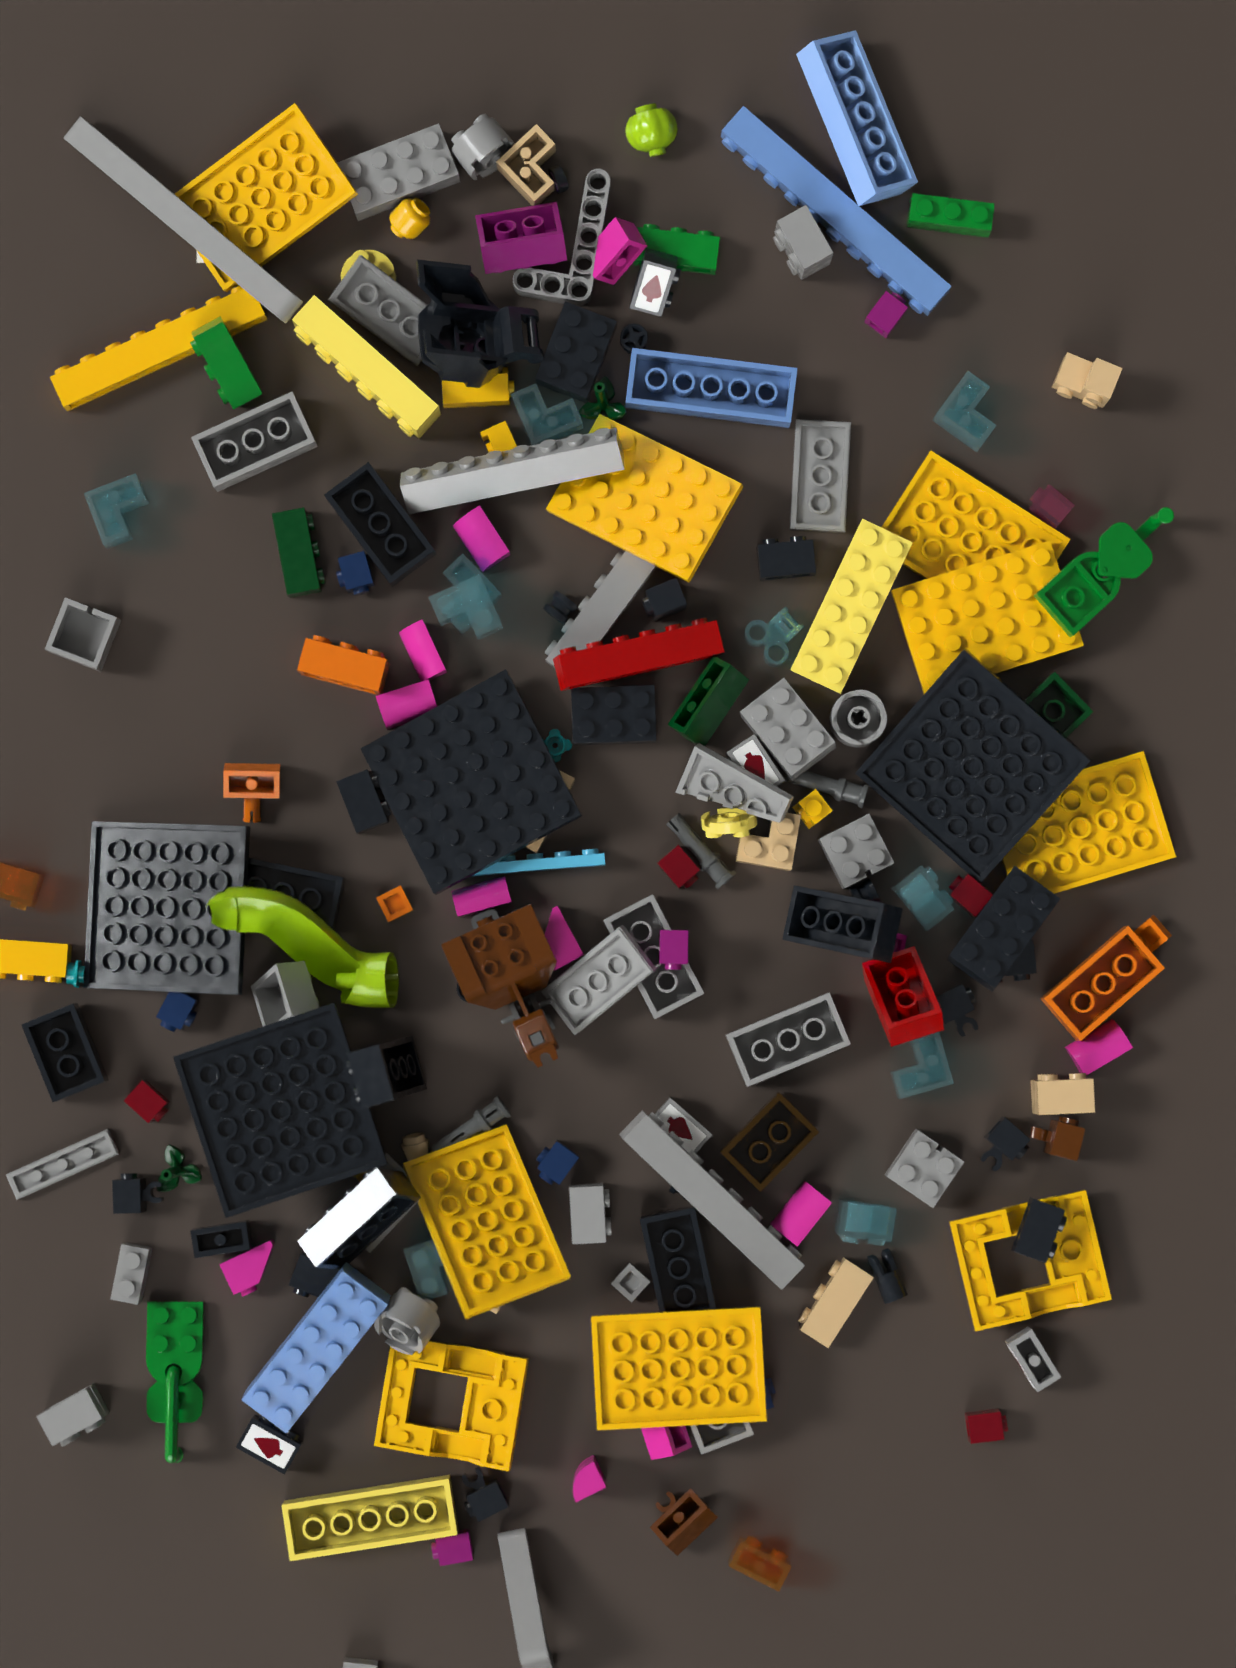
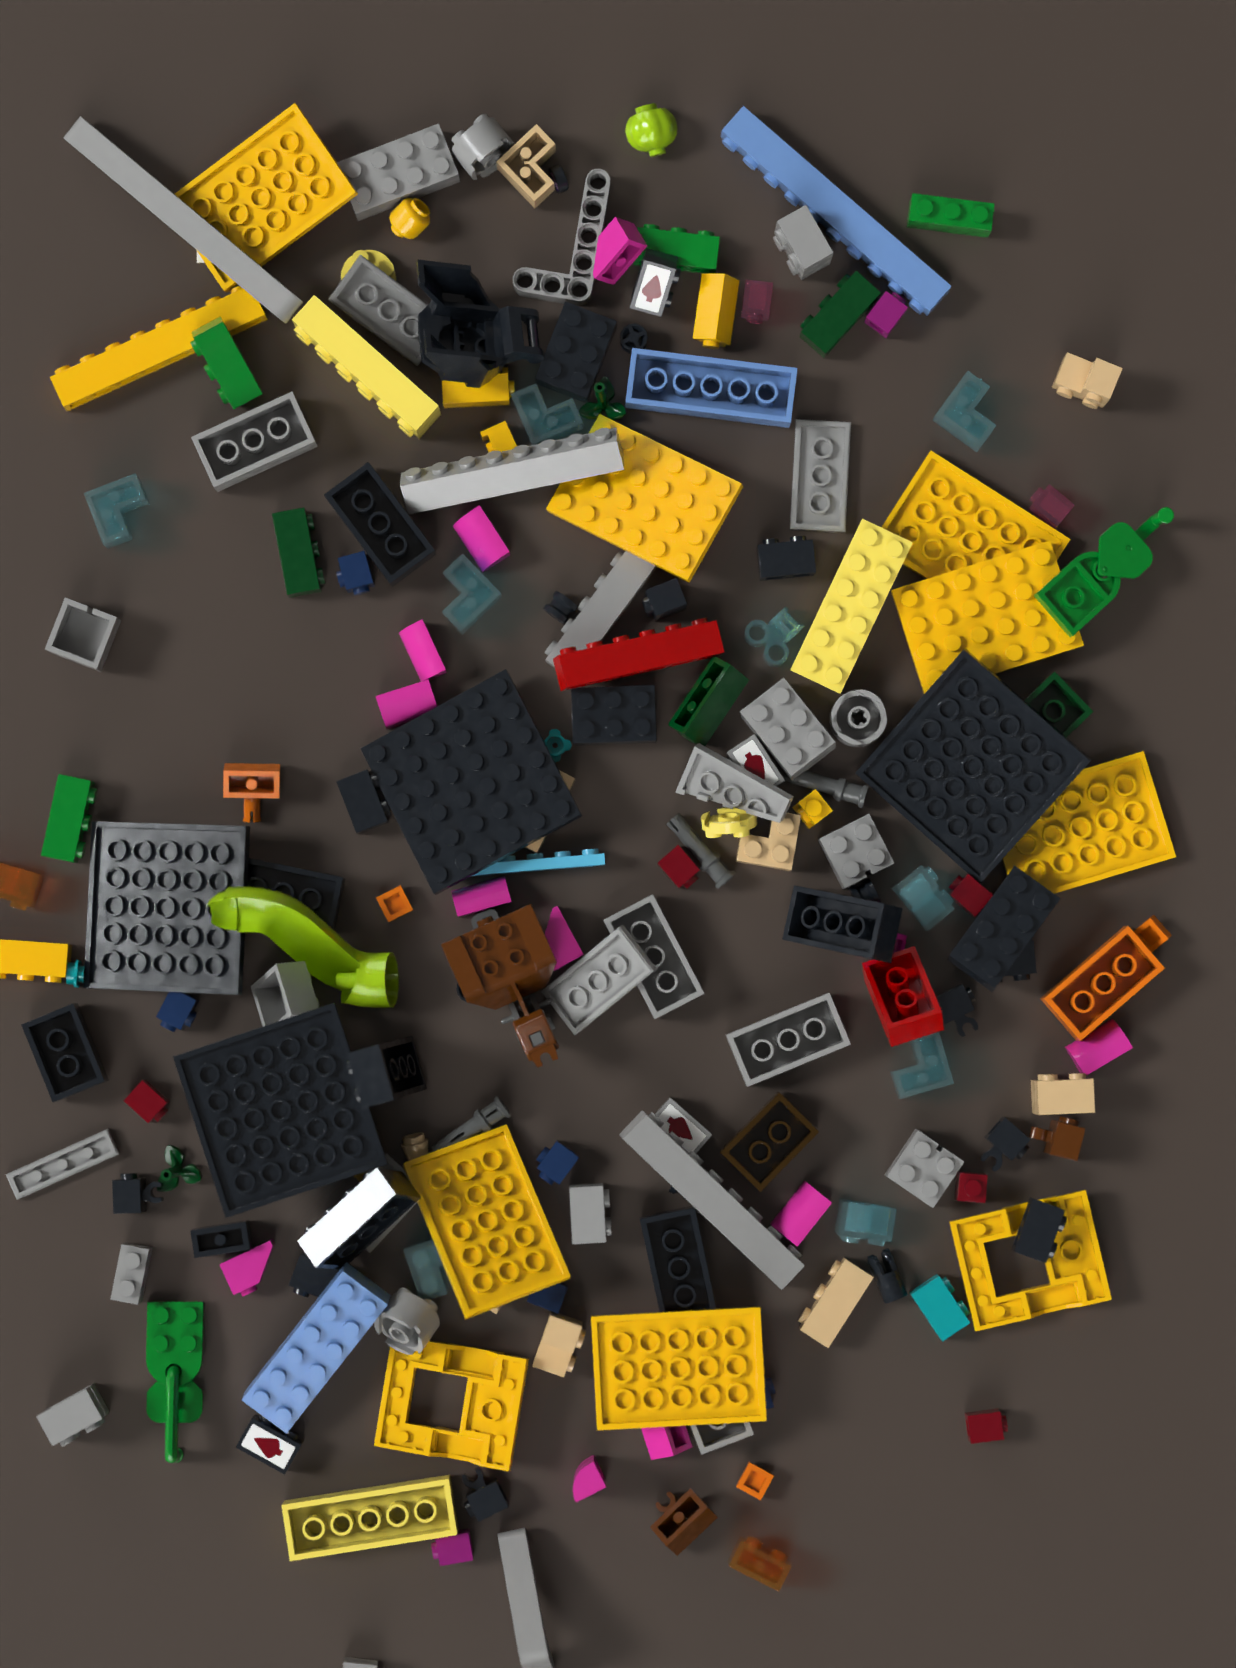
orange brick [297,635,390,695] -> none
clear light blue brick [428,574,503,640] -> none
magenta brick [475,202,567,274] -> none
light grey plate [611,1262,650,1303] -> none
magenta brick [659,930,688,970] -> none
light blue brick [796,30,918,206] -> none
light grey brick [1005,1327,1062,1392] -> none
none -> green brick [41,774,98,863]
none -> dark blue brick [527,1283,568,1313]
none -> tan brick [532,1311,586,1377]
none -> yellow brick [693,274,740,349]
none -> orange plate [736,1461,774,1500]
none -> clear pink brick [741,280,773,324]
none -> dark green brick [799,271,881,358]
none -> teal brick [909,1274,970,1342]
none -> dark red brick [954,1171,988,1203]

